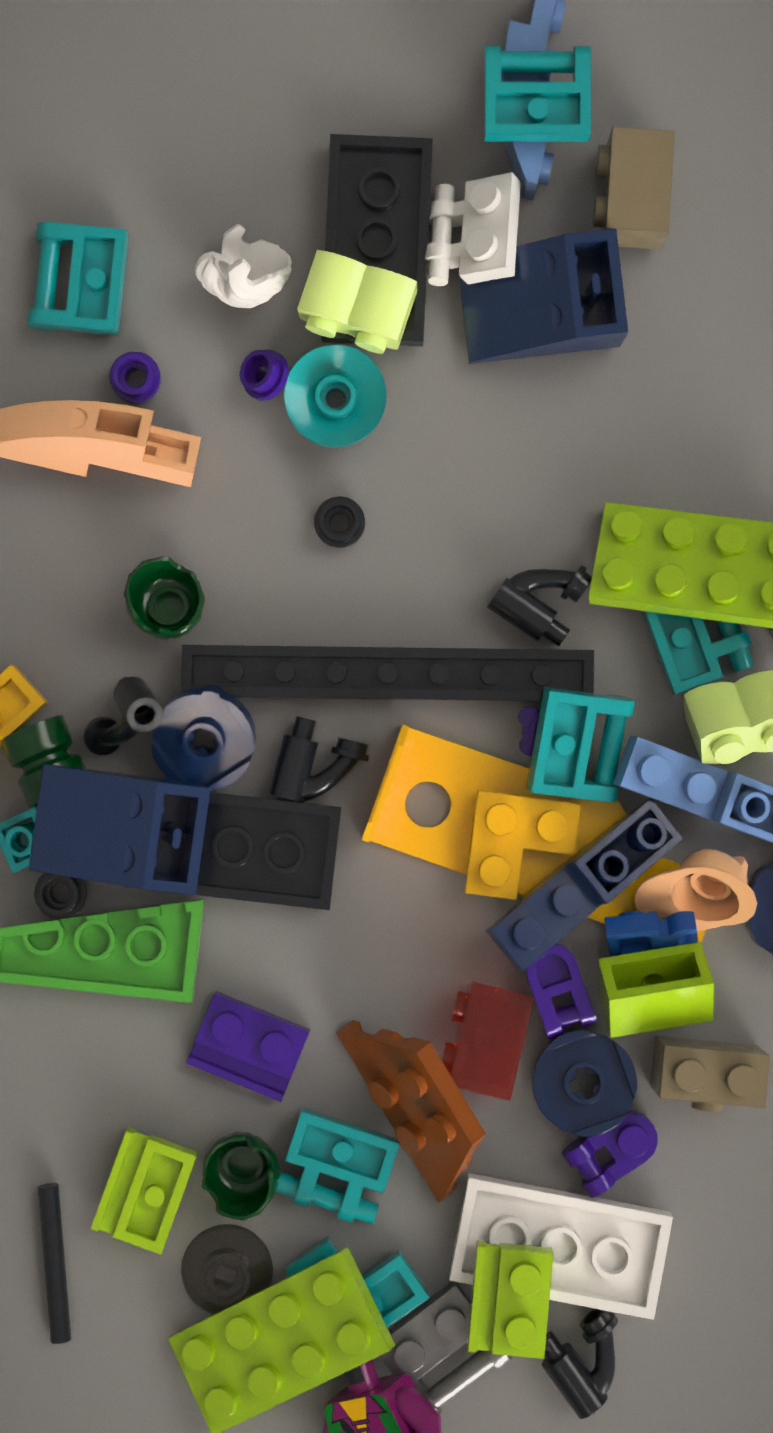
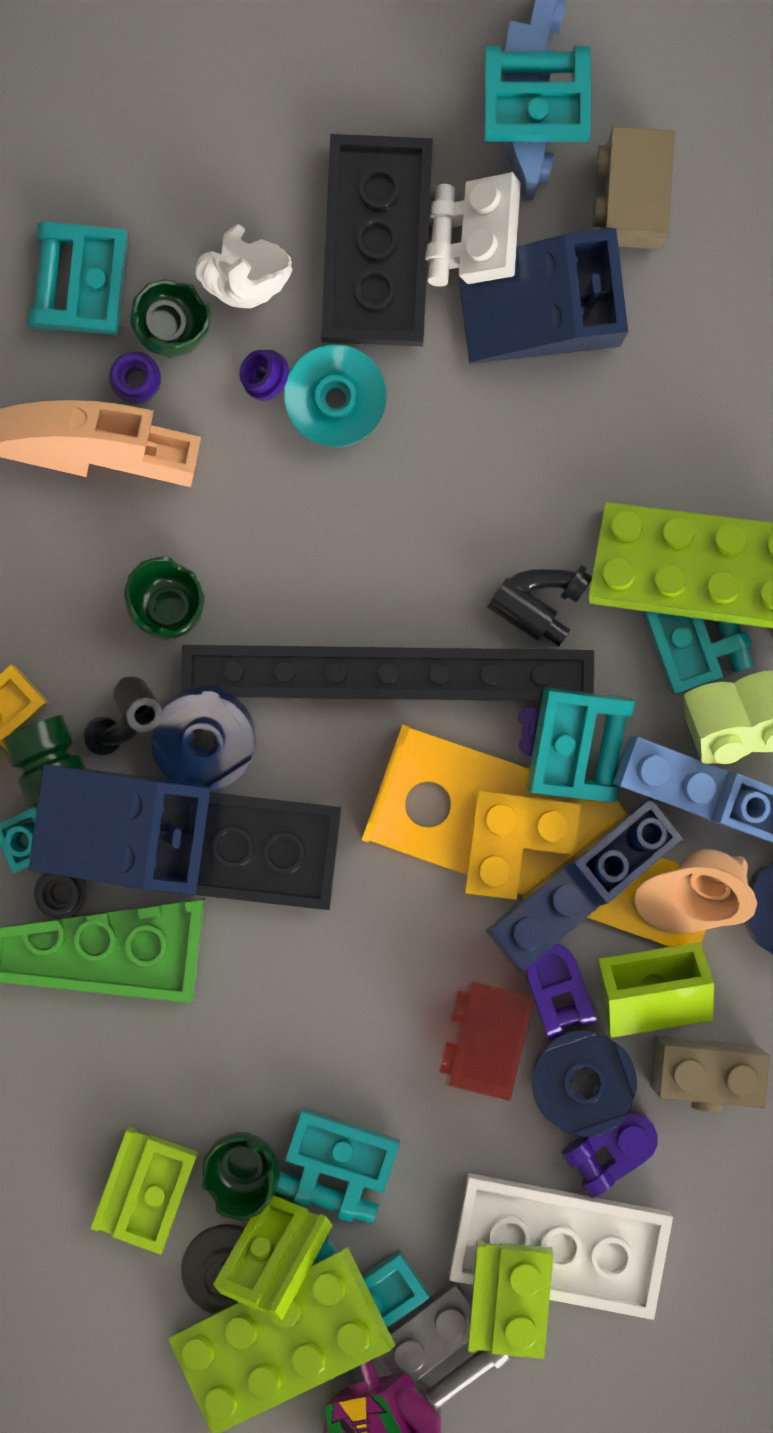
black bar [38,1183,71,1344] -> none
dark purple plate [186,991,310,1102] -> none
black plant [269,716,369,802] -> none
yellowish green brick [297,250,417,354] -> none
black plate [314,496,365,548] -> none
dark orange wing [336,1020,486,1202] -> none
black plant [542,1309,618,1419] -> none
blue plate [604,911,698,957] -> none
none -> dark green hair [130,279,211,358]
none -> lime plate [213,1196,333,1321]

